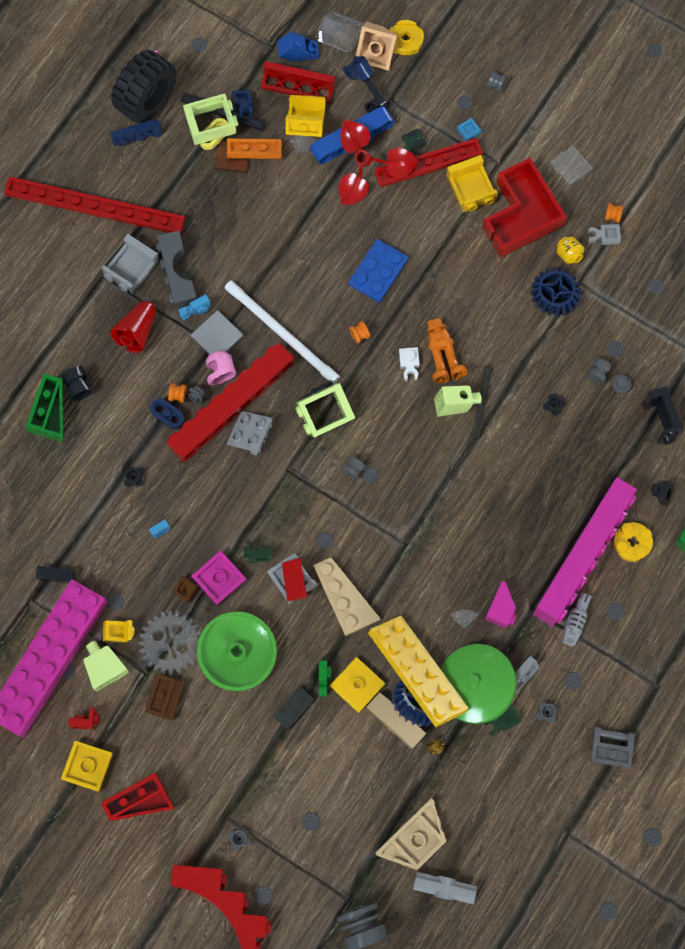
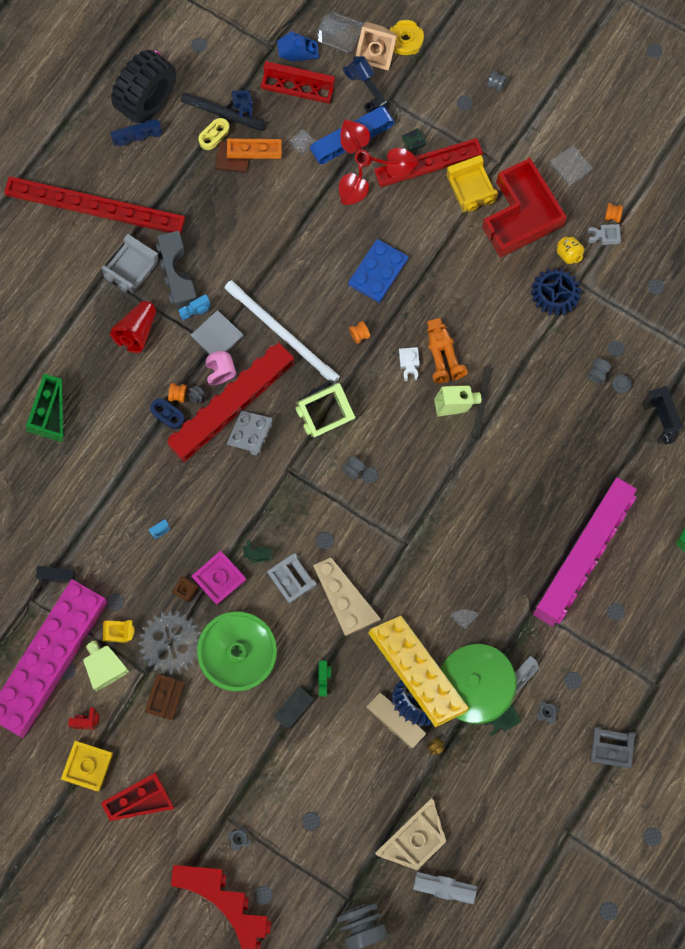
black wheel [61,366,93,401] -> none
black plate [124,468,143,487] -> none
yellowish green window [183,94,238,145] -> none
red slope [282,558,307,602] -> none
yellow panel [286,95,326,137] -> none
yellow plate [330,657,386,713] -> none
dark azure tile [456,117,482,141] -> none
dark pink slope [485,581,517,629] -> none
black plate [543,394,565,416] -> none
light grey hinge [562,593,592,647] -> none
yellow plate [613,522,653,562] -> none
black tile [650,480,673,506] -> none

